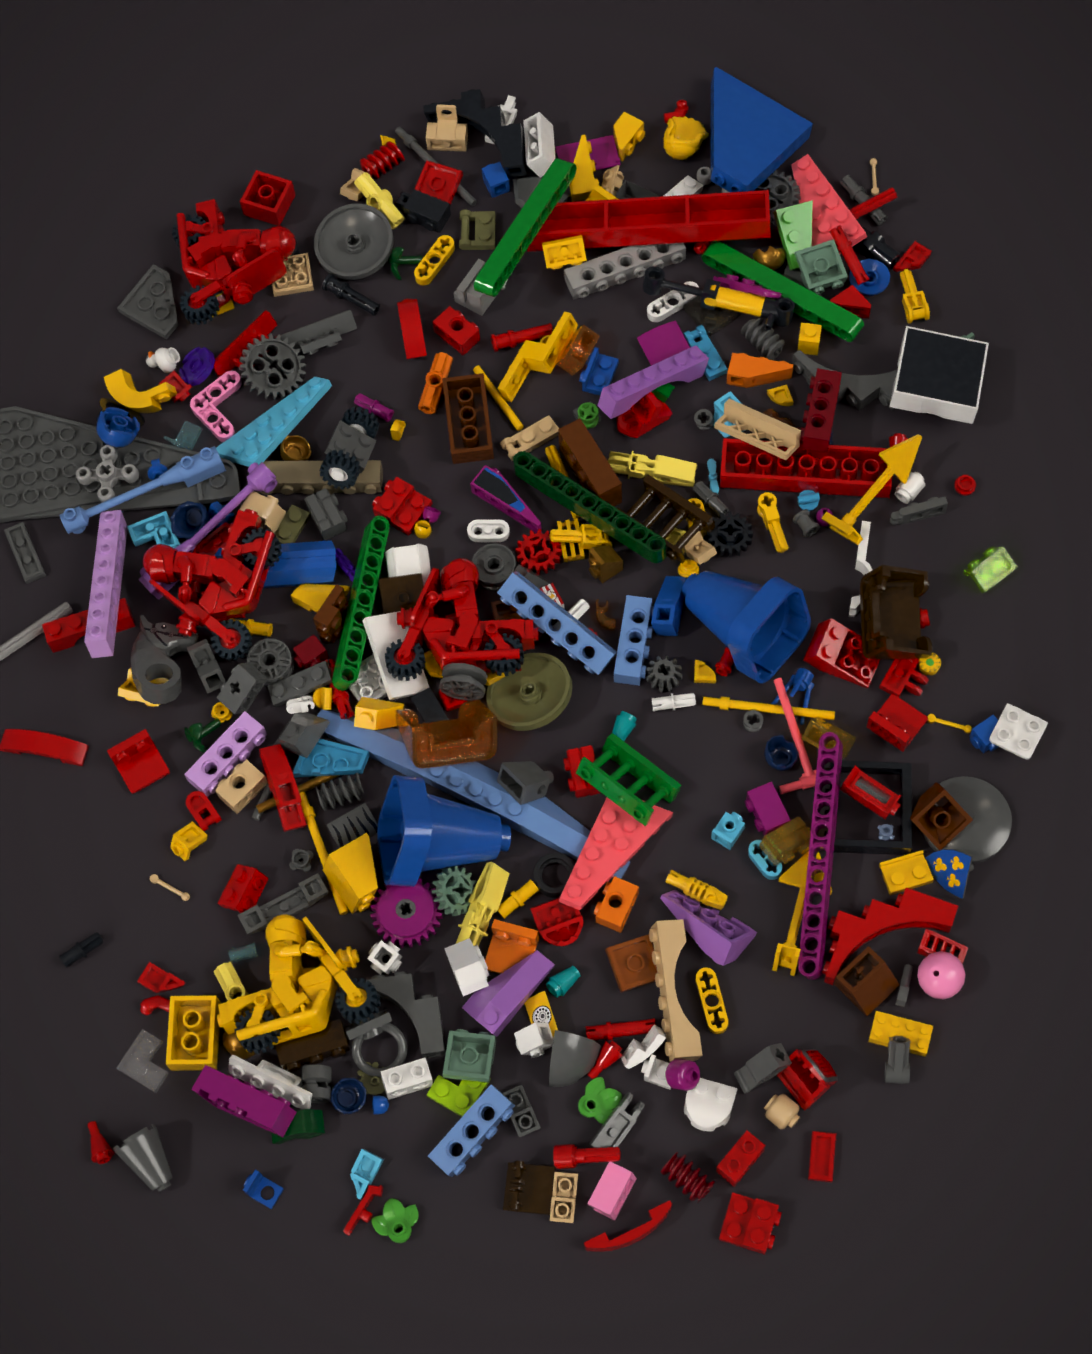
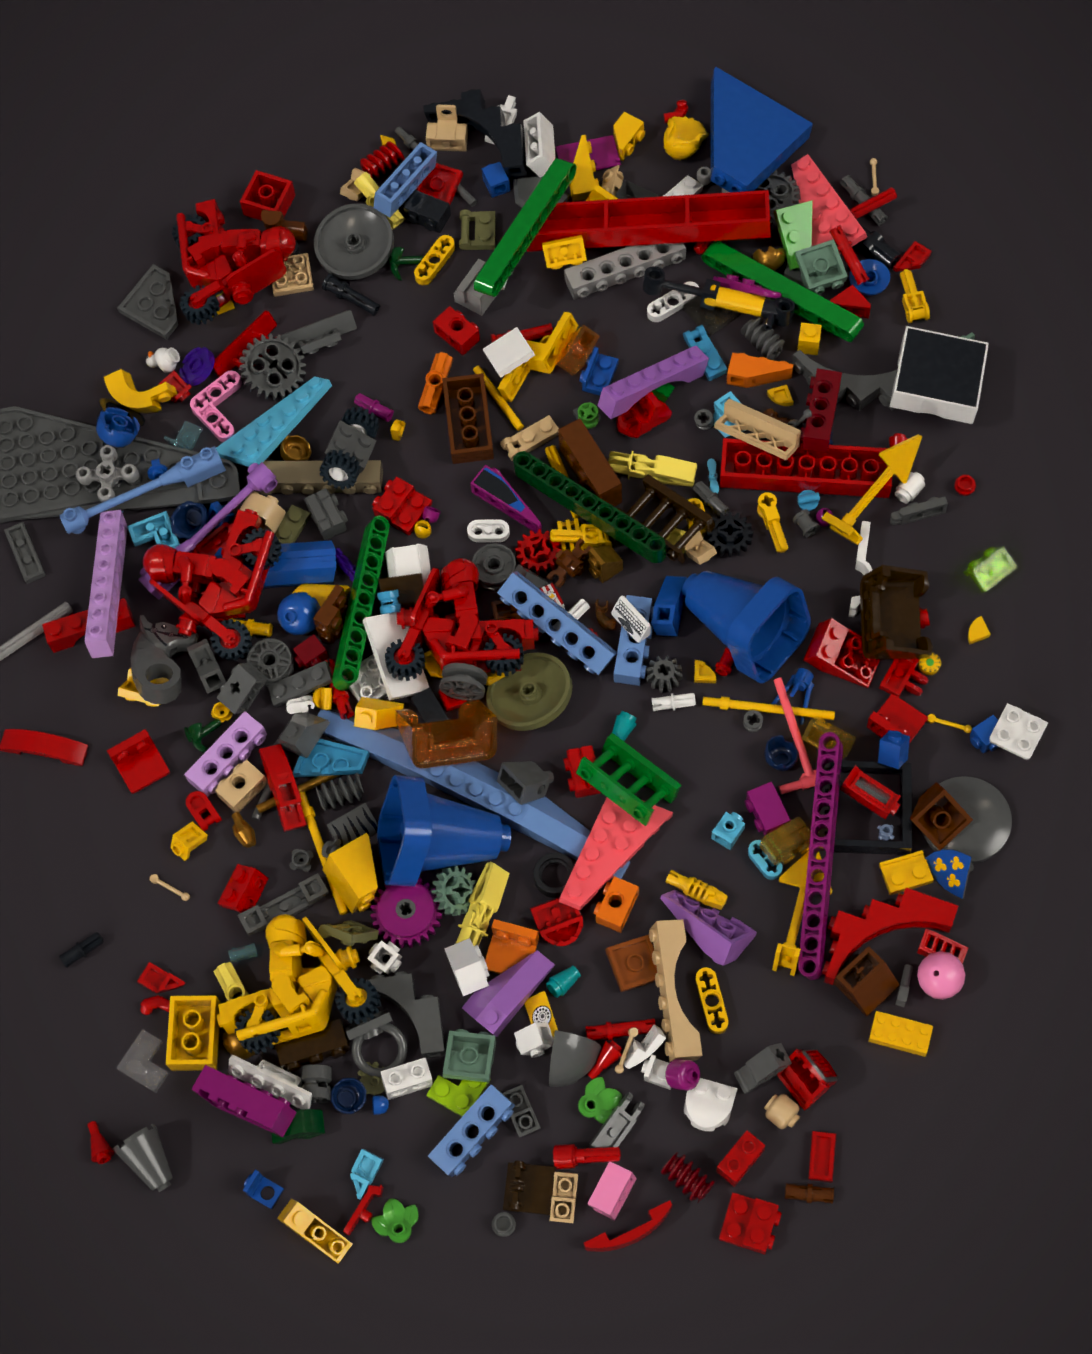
red arch [397,299,427,359] -> none
yellow pin [498,879,539,919] -> none
magenta slope [637,320,690,366] -> none
yellow plate [678,559,699,578] -> none
dark grey piece [884,1036,910,1084] -> none
none -> pearl gold piece [232,812,256,848]
none -> reddish brown brick [261,210,308,242]
none -> blue cylinder [277,592,321,635]
none -> yellow slope [277,1199,352,1264]
none -> olive plate [318,920,379,946]
none -> dark grey plate [322,838,341,860]
none -> medium blue brick [374,142,437,218]
none -> dark azure wheel [377,589,401,614]
none -> white tile [483,327,535,378]
none -> dark grey plate [492,1212,516,1237]
none -> reddish brown pin [546,538,592,588]
none -> slope [611,595,651,643]
none -> tan hinge [615,1027,638,1074]
none -> reddish brown pin [785,1183,834,1204]
none -> dark grey hinge [787,409,812,430]
none -> blue brick [878,730,910,769]
none -> yellow tile [968,616,991,644]

